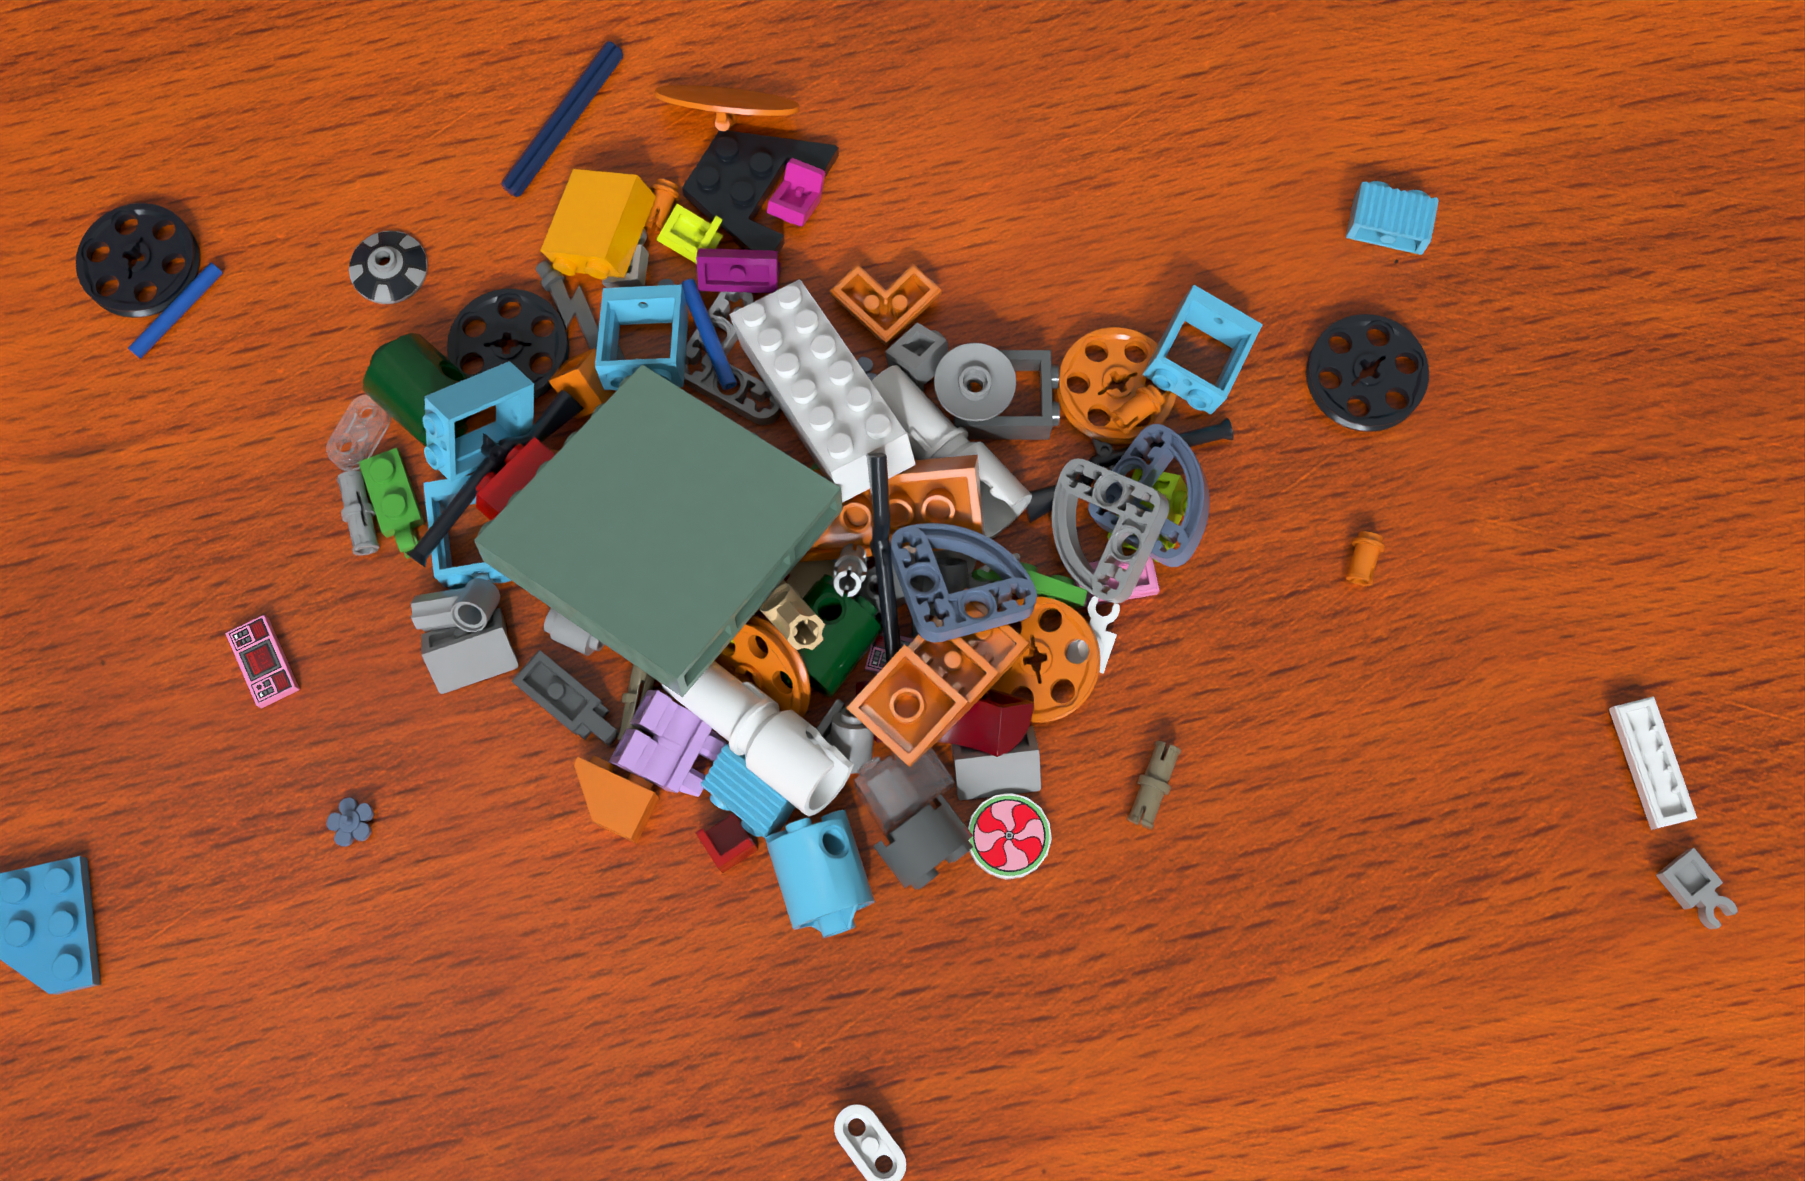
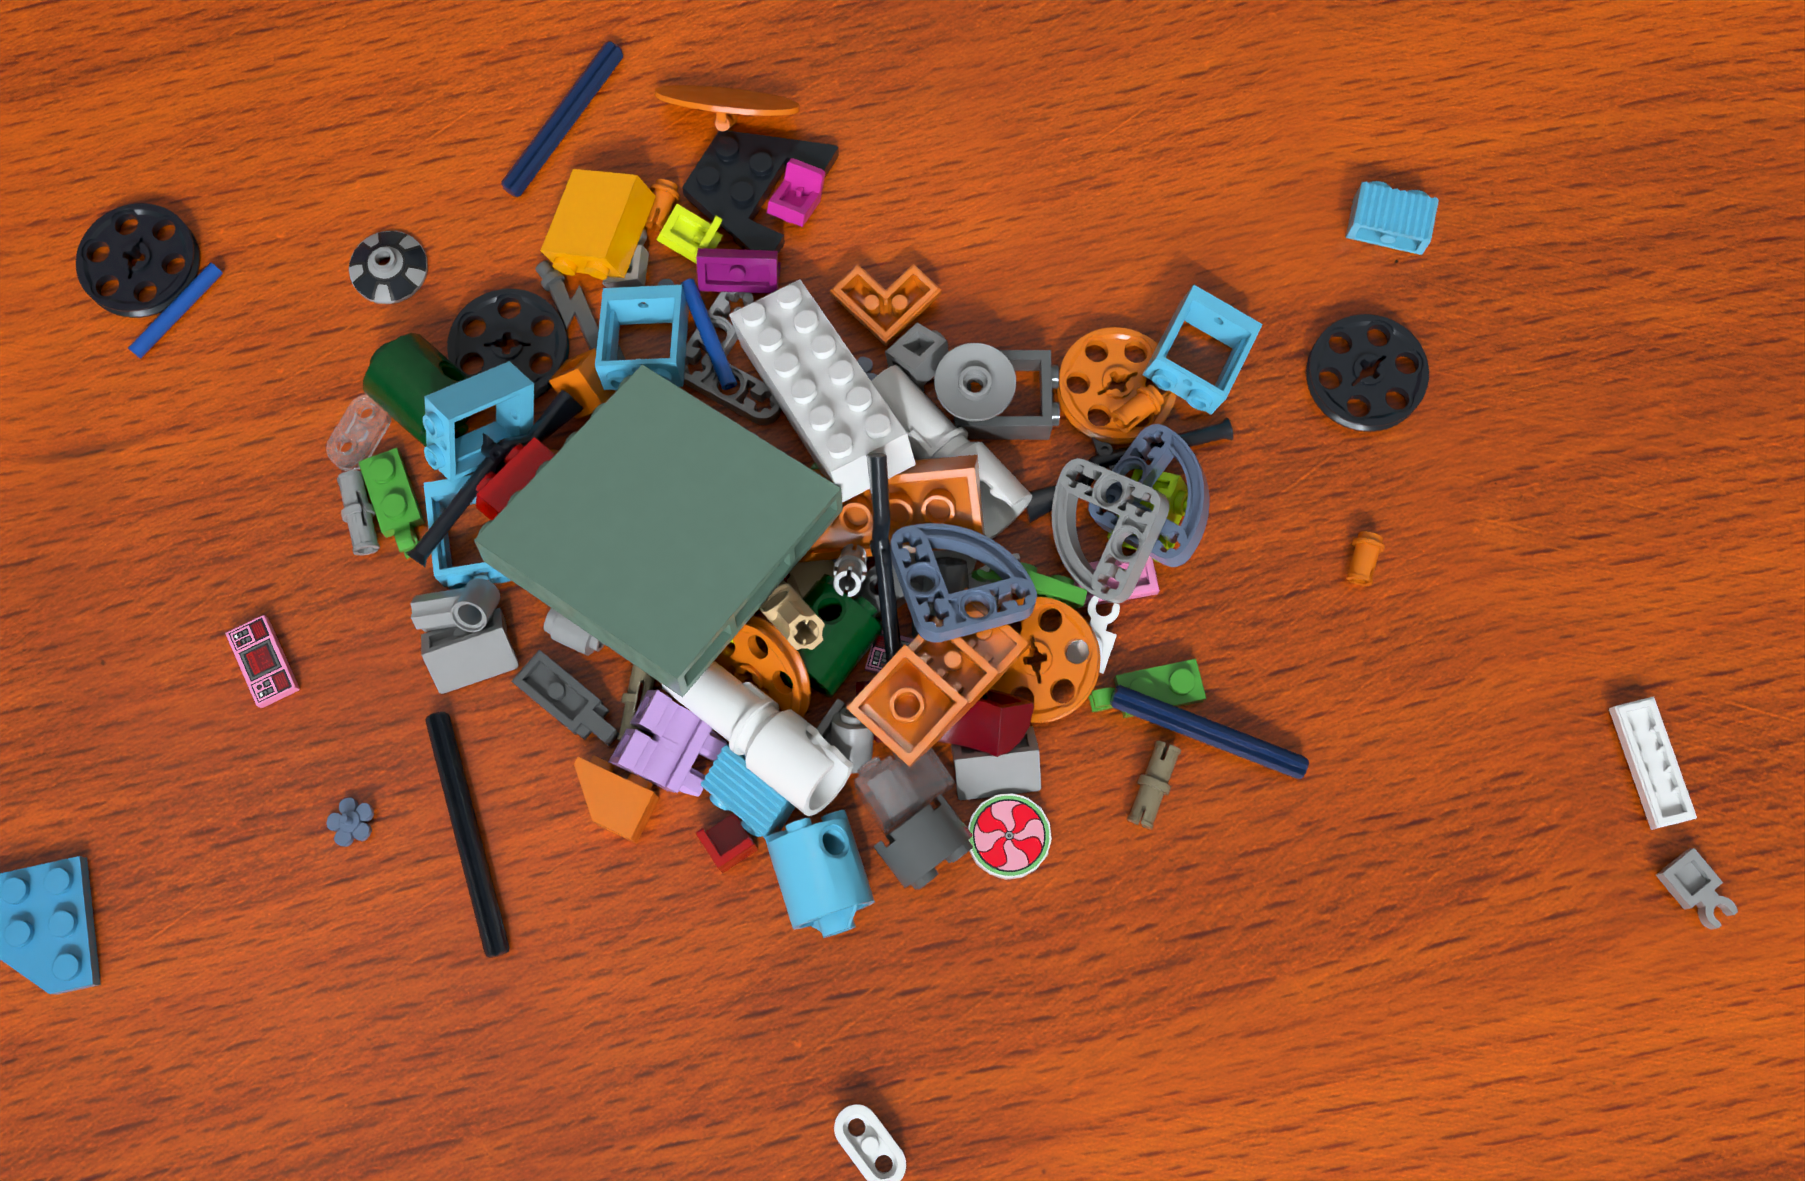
none -> black axle [425,712,510,958]
none -> bright green plate [1088,659,1206,718]
none -> dark blue axle [1110,685,1309,779]

